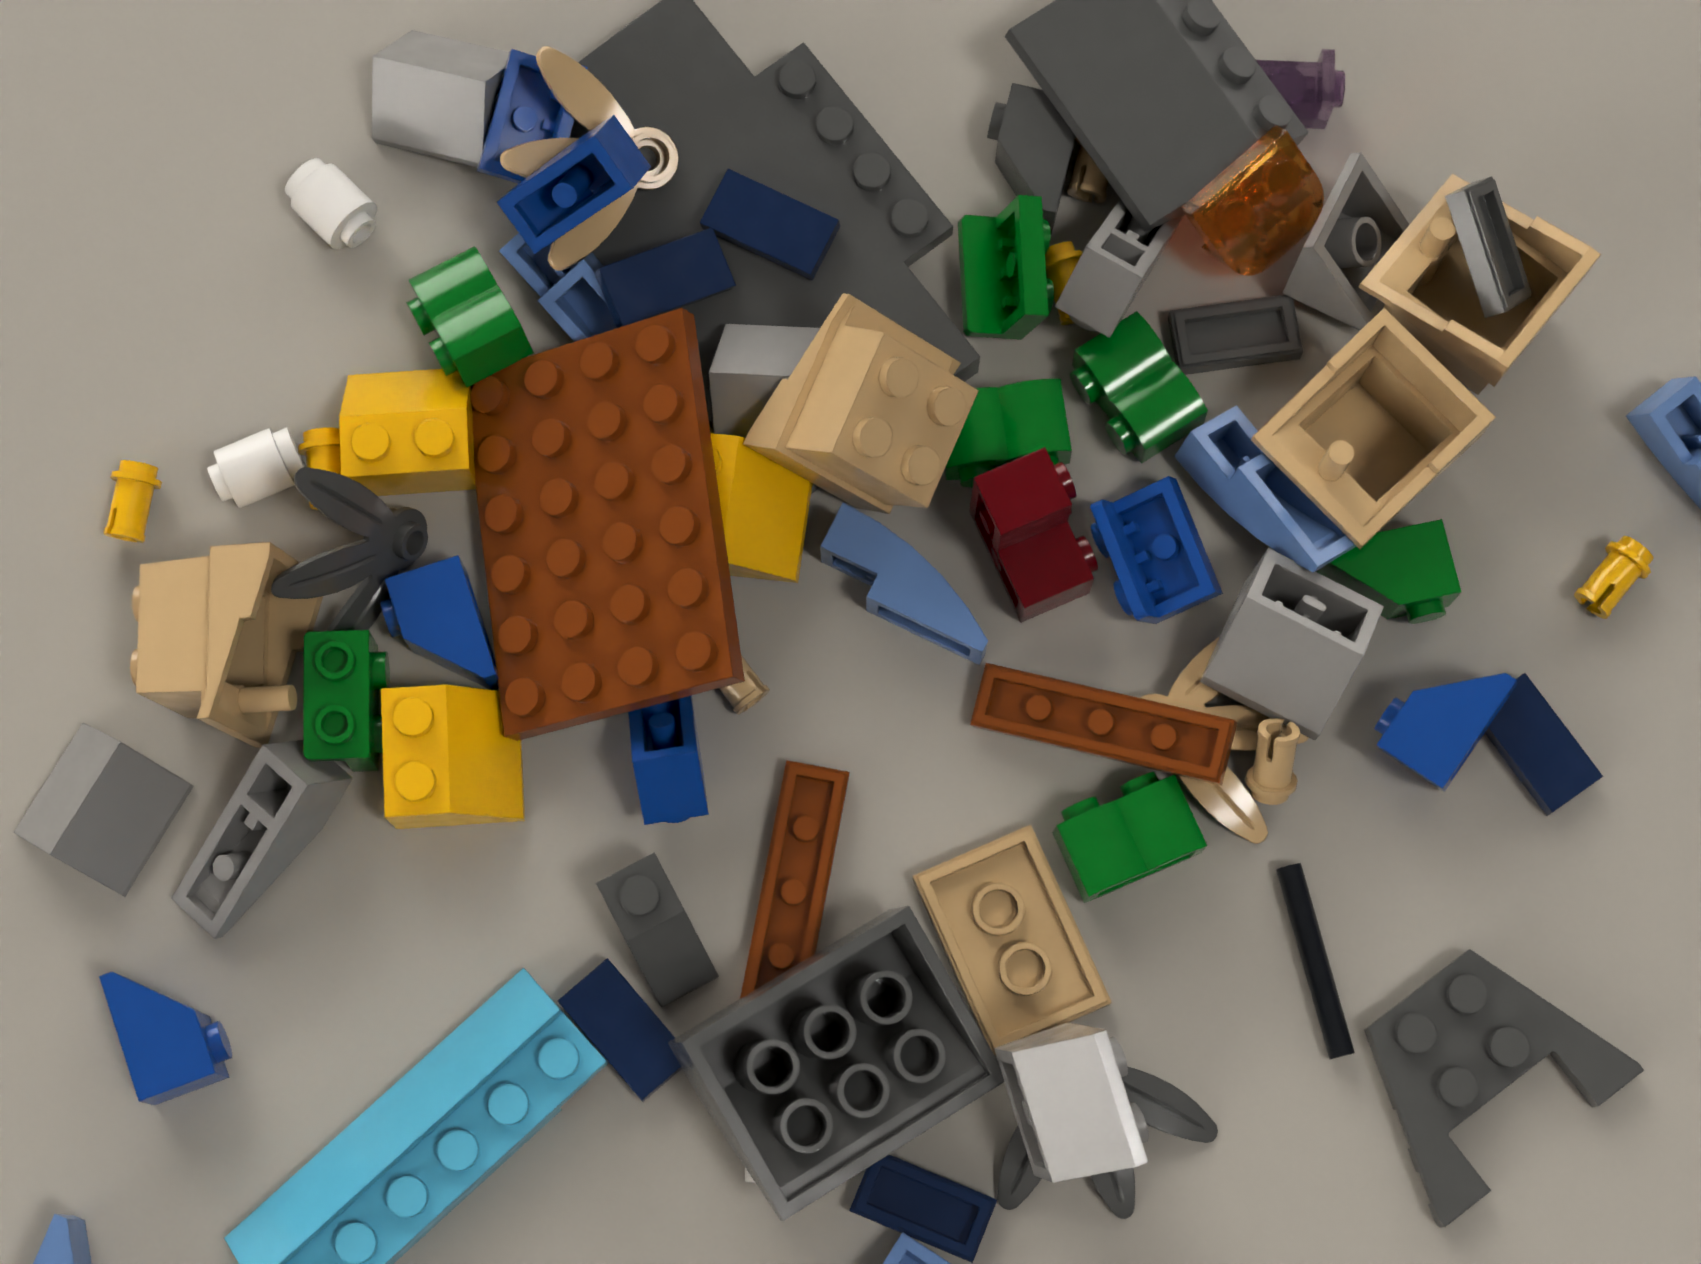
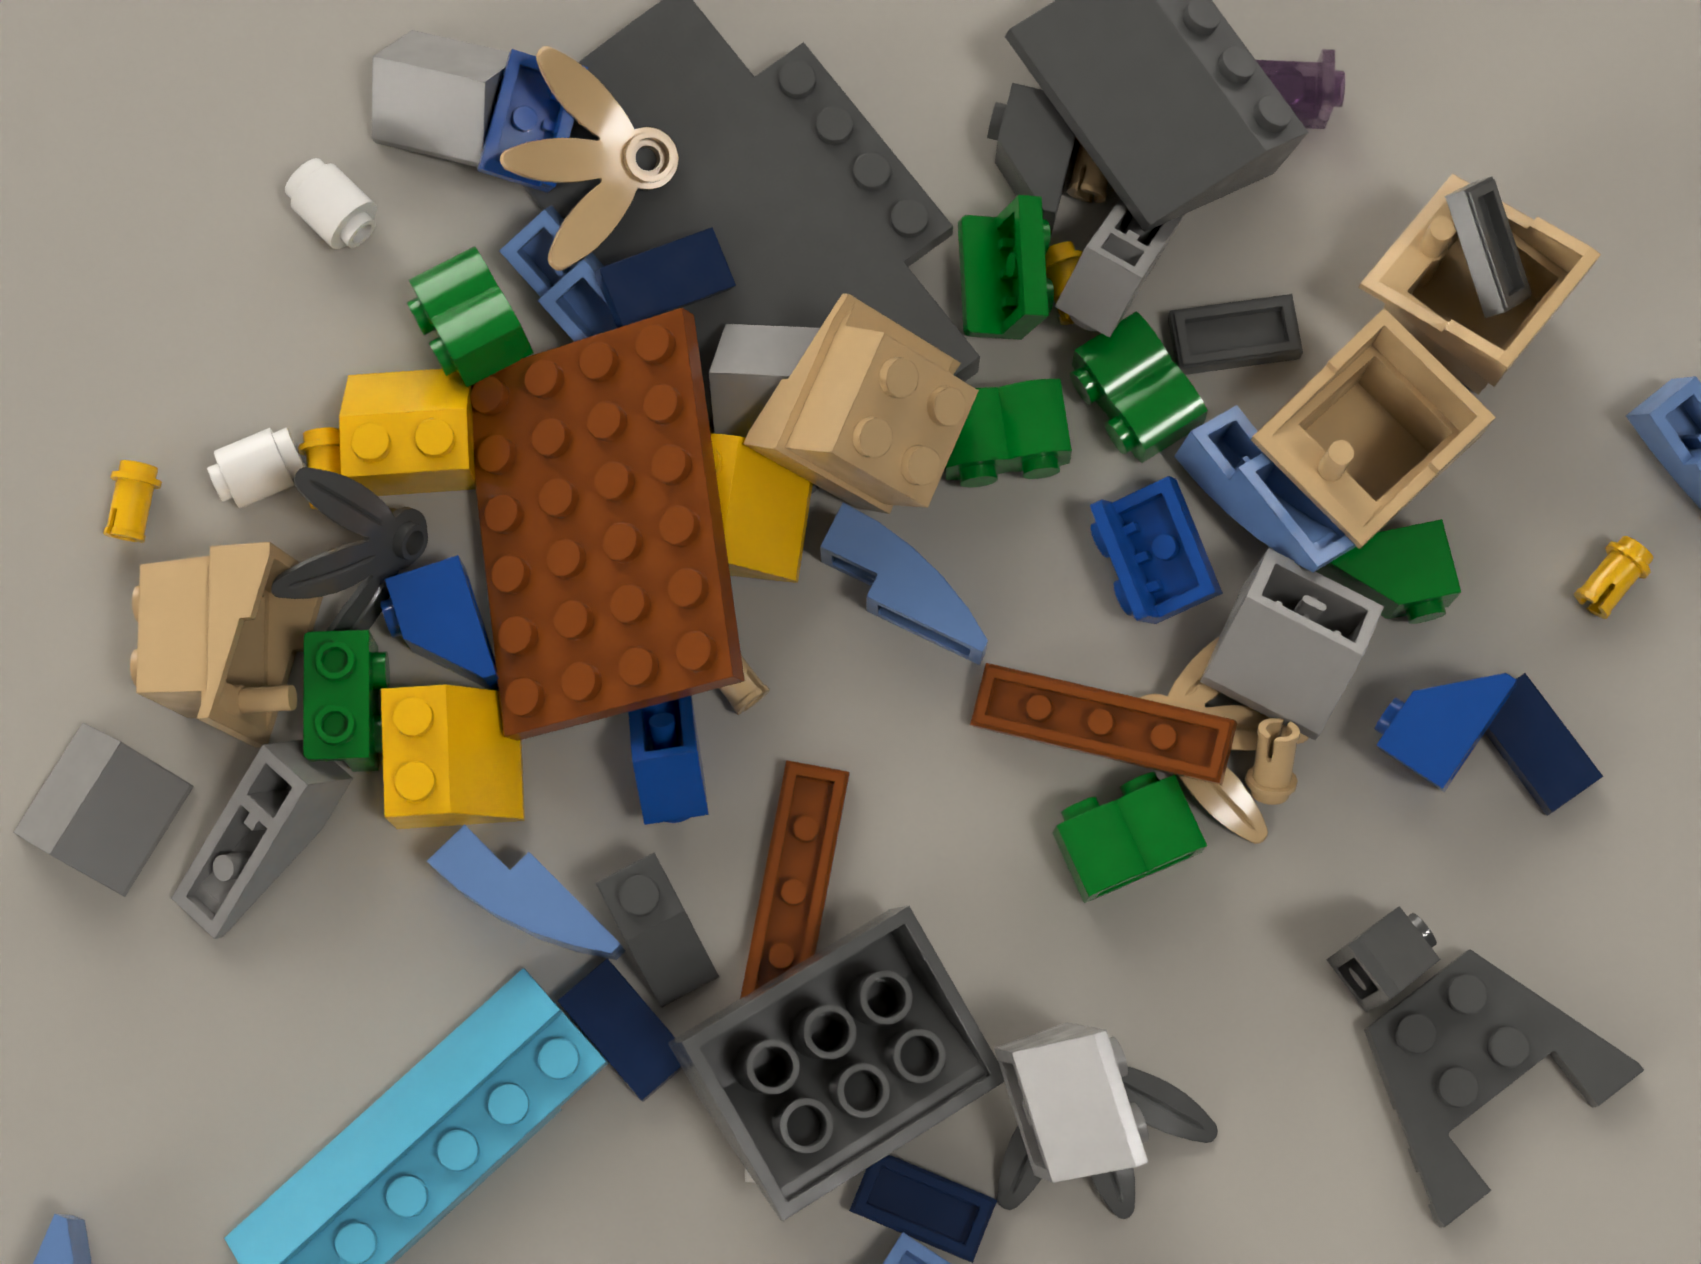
blue slope [99,972,232,1105] -> none
blue slope [497,115,651,254] -> none
dark blue tile [700,169,841,281] -> none
tan tile [912,825,1112,1055] -> none
dark red brick [969,447,1098,623] -> none
clear orange slope [1181,125,1324,276] -> none
black bar [1276,863,1355,1060] -> none
light grey slope [1282,152,1410,330] -> none
none -> medium blue slope [427,824,626,960]
none -> dark grey slope [1326,906,1441,1012]

